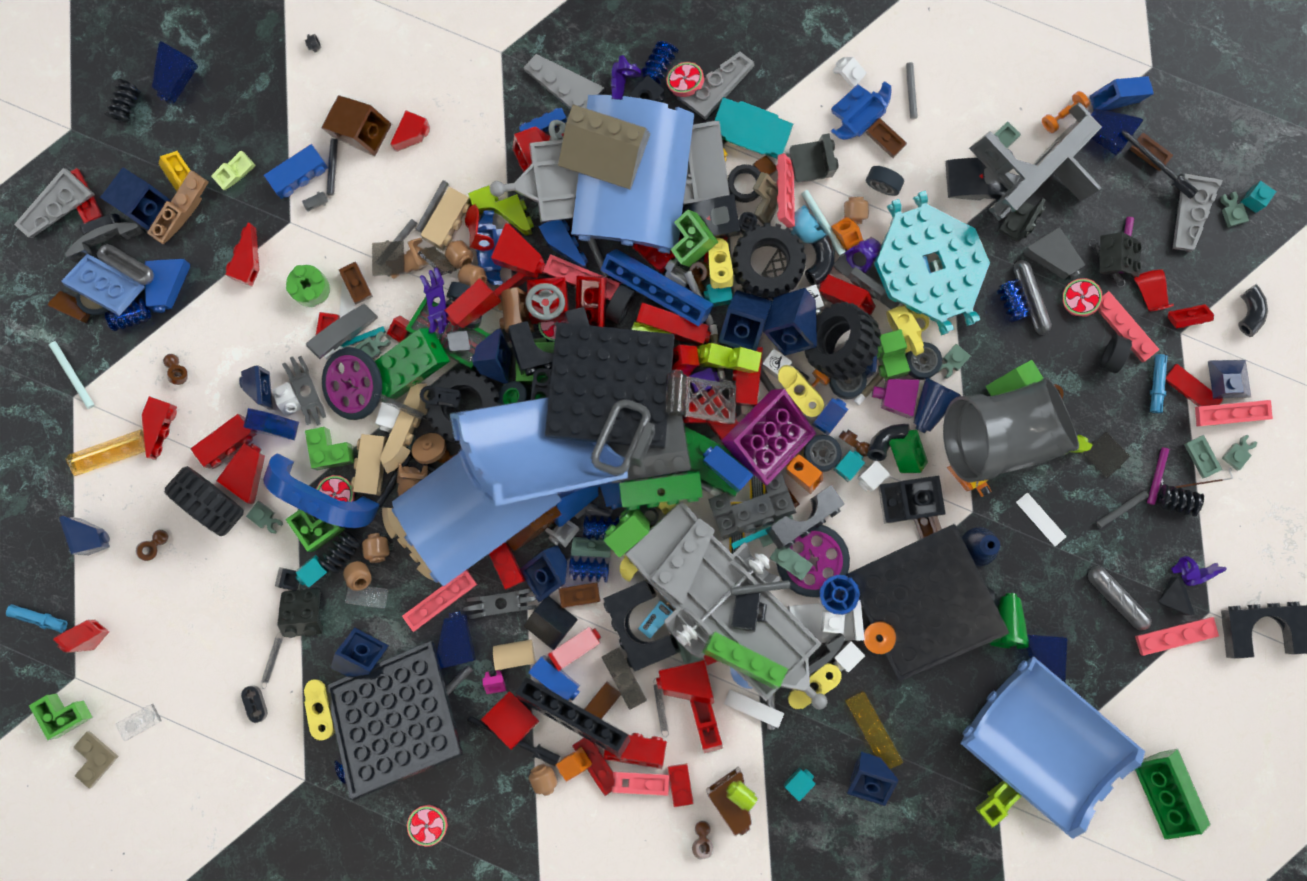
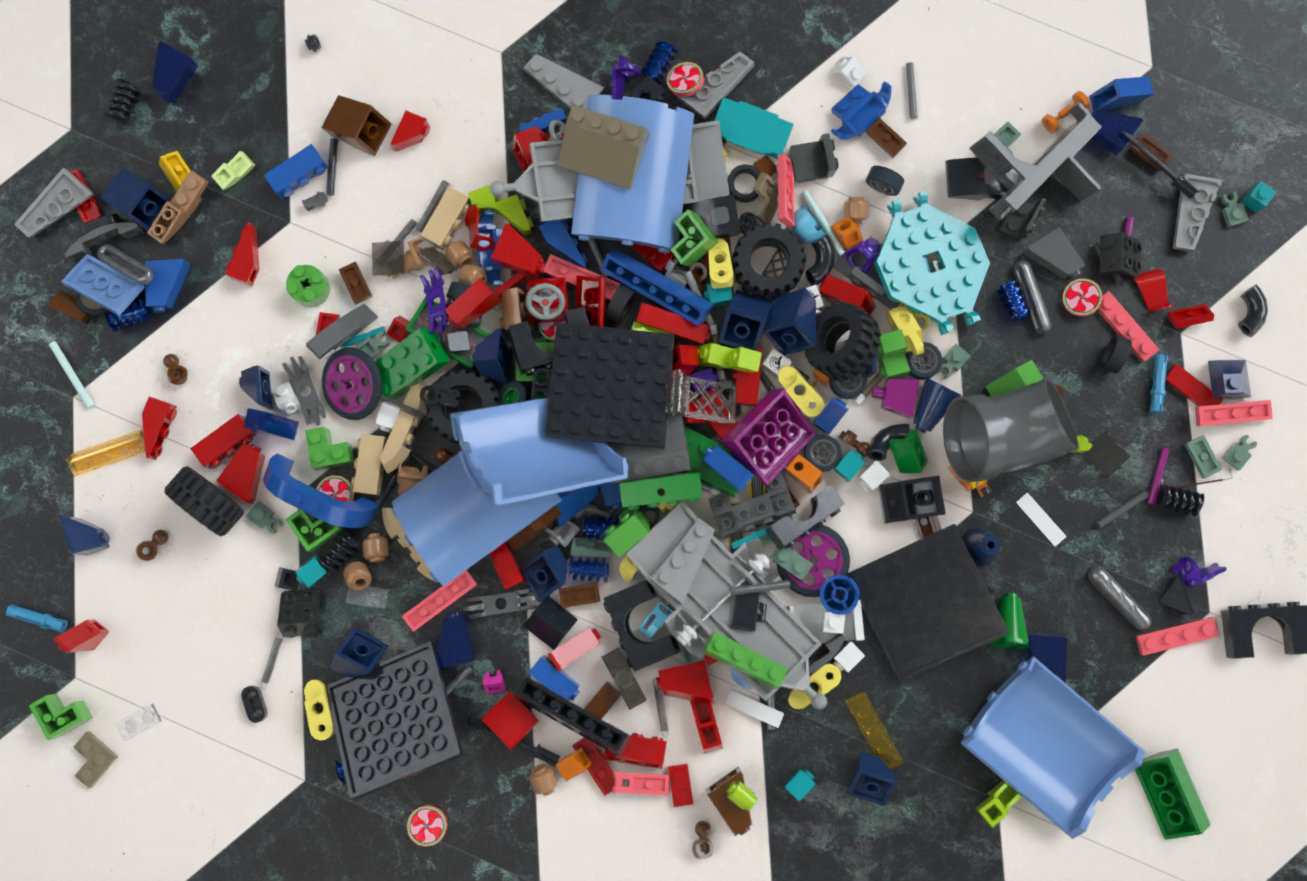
medium nougat piece [411,433,446,464] -> none
tan brick [493,639,536,670] -> none
dark grey bar [591,400,655,475] -> none
orange piece [864,621,896,654] -> none

